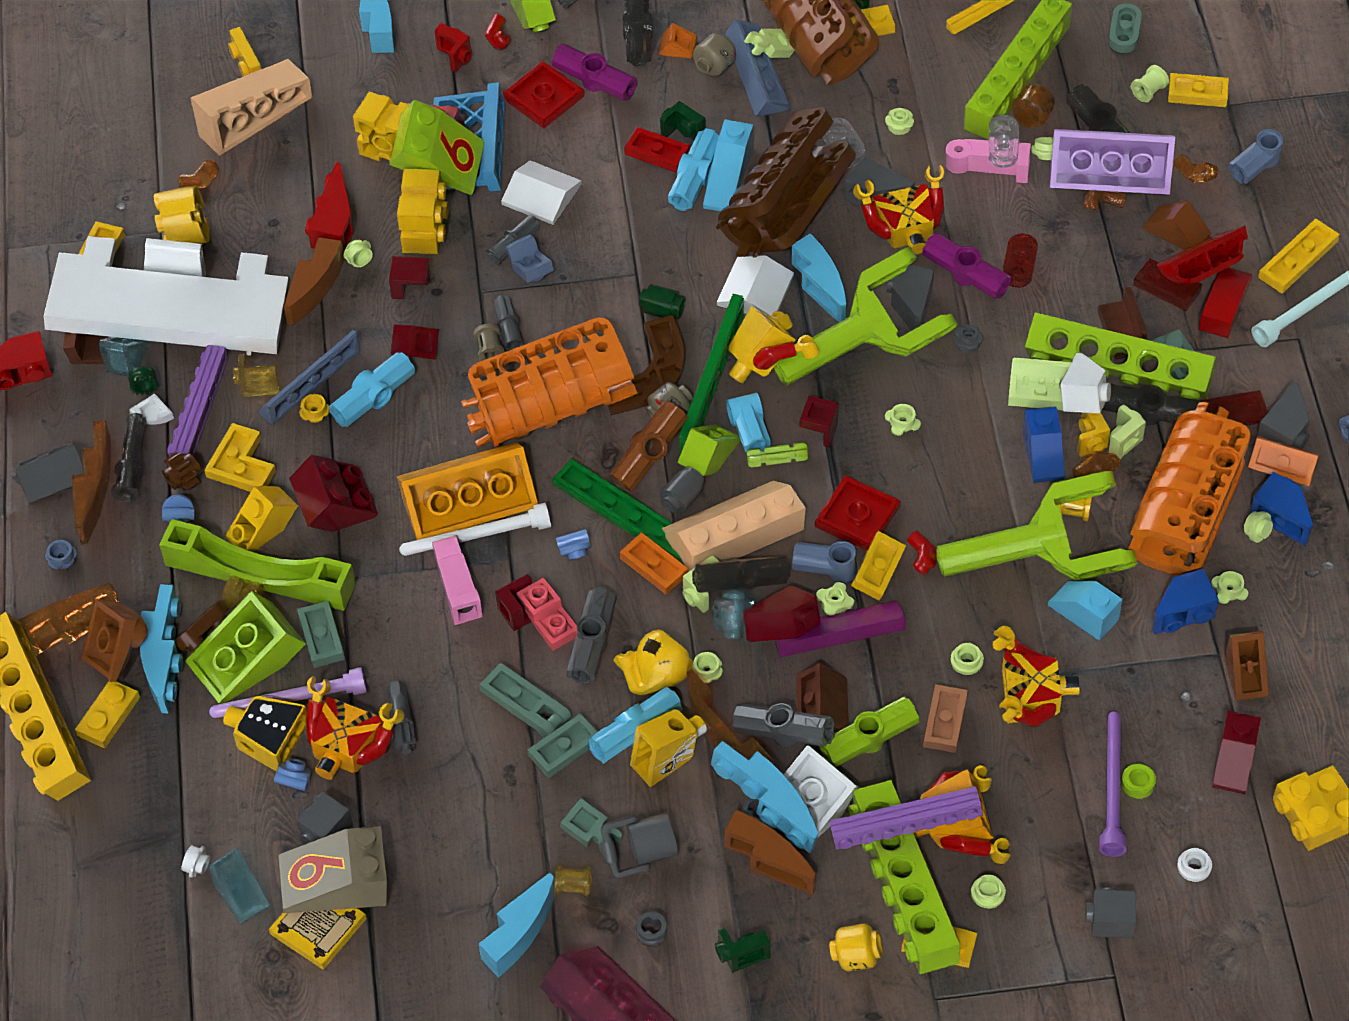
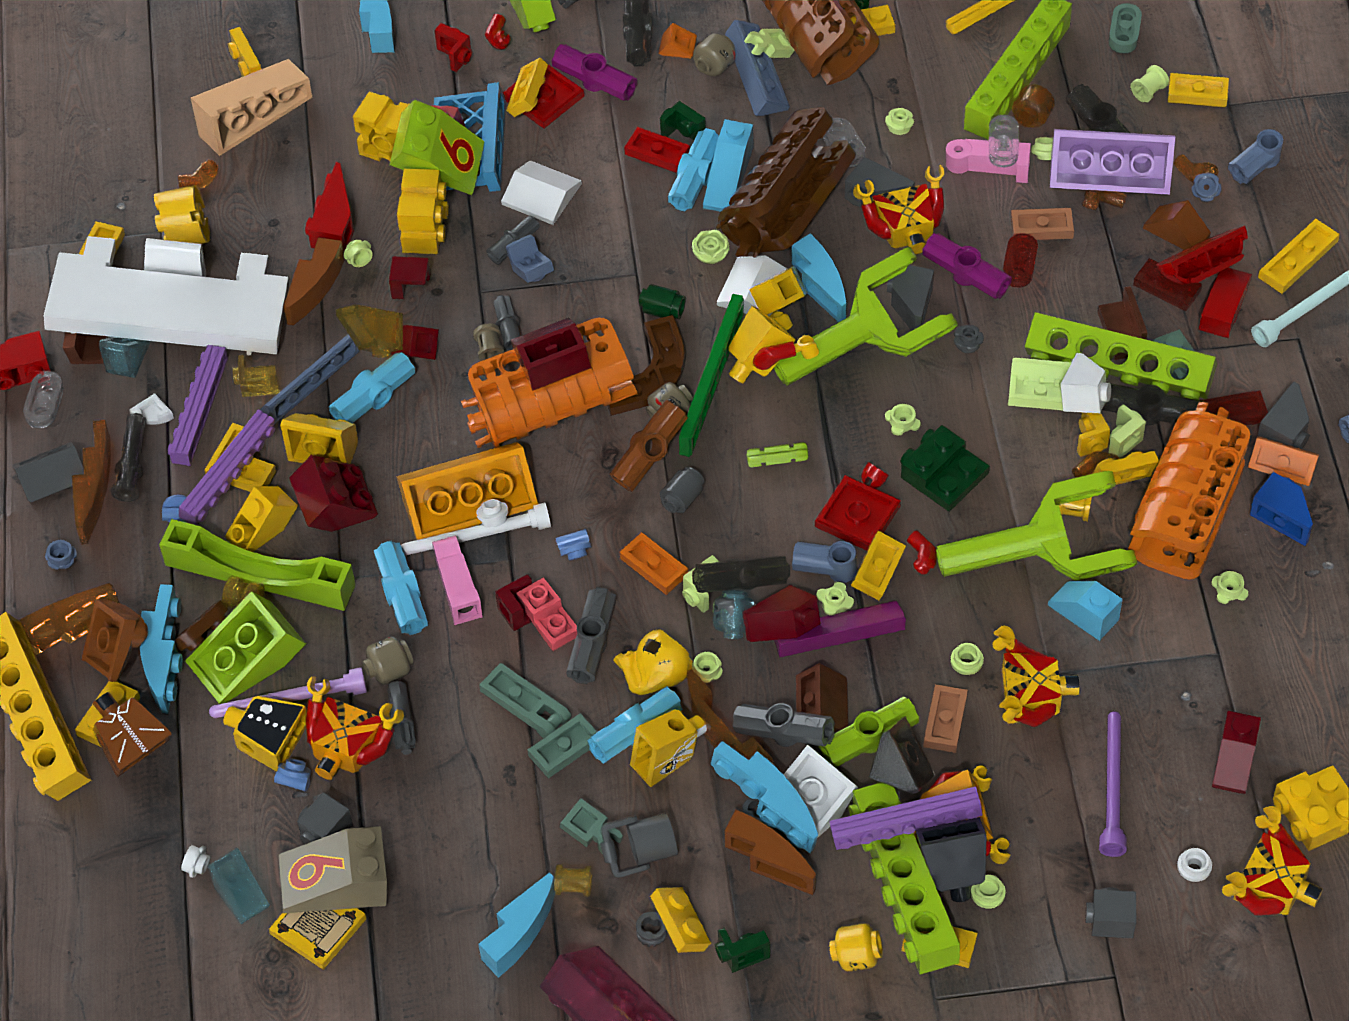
dark green bush [128,366,158,395] -> none
reddish brown gear [162,452,202,491] -> none
sand green plate [297,601,345,668] -> none
yellow plate [299,394,330,423] -> none
green tile [552,458,684,565] -> none
light nougat slope [662,481,806,572] -> none
lime slope [677,424,740,476] -> none
medium azure piece [726,393,771,453] -> none
dark red panel [799,395,838,448] -> none
blue slope [1023,407,1065,483] -> none
lime tile [1121,764,1156,799] -> none
blue slope [1152,569,1219,634] -> none
dark orange slope [1224,631,1269,701] -> none
yellowish green plate [1244,511,1273,543] -> none
none -> clear plate [23,371,64,428]
none -> dark orange torso [93,692,172,777]
none -> medium lavender piece [179,409,275,525]
none -> yellow slope [280,413,358,464]
none -> clear yellow slope [336,305,403,358]
none -> dark tan head [362,637,413,685]
none -> medium azure piece [374,541,428,635]
none -> white plate [476,499,508,527]
none -> yellow plate [506,57,548,117]
none -> dark red slope [510,317,591,391]
none -> yellow plate [650,887,711,953]
none -> yellowish green plate [692,230,730,264]
none -> yellow slope [749,266,808,315]
none -> red hinge [861,462,889,489]
none -> clear smoke slope [869,716,936,794]
none -> dark green plate [900,425,990,512]
none -> black torso [916,817,987,902]
none -> nougat plate [1011,208,1074,241]
none -> yellow plate [1093,450,1159,485]
none -> sand blue plate [1192,173,1221,202]
none -> torso [1222,806,1323,916]

